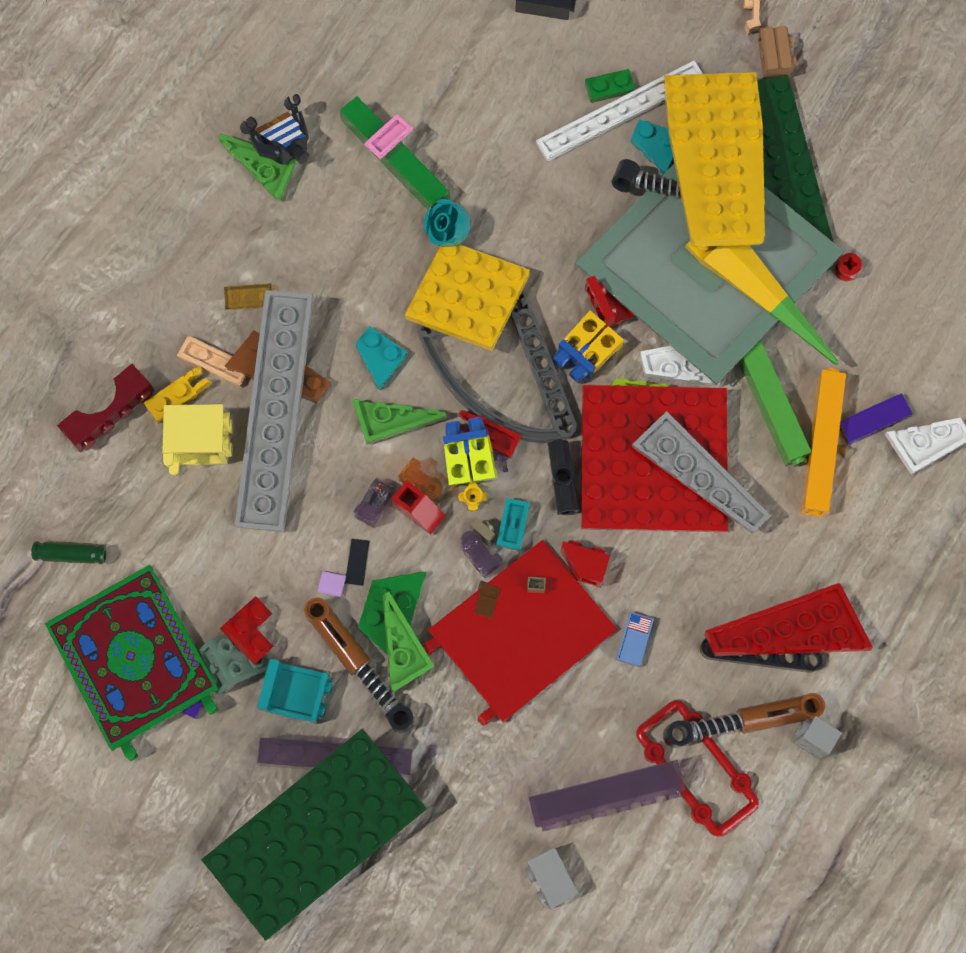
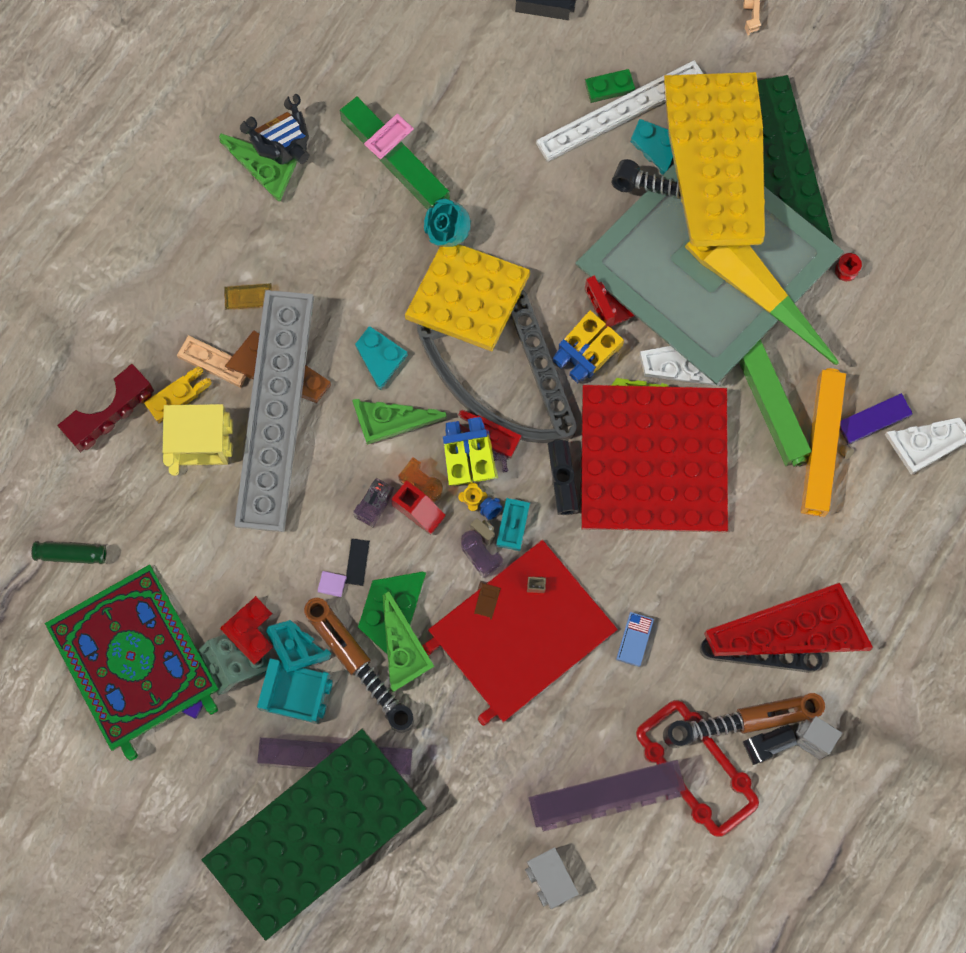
red slope [560,540,610,588] -> none
light grey wing [632,411,771,534] -> none
medium nougat brick [758,26,797,79] -> none
none -> teal wing [266,620,332,672]
none -> blue plate [480,497,503,520]
none -> black piece [743,725,797,765]

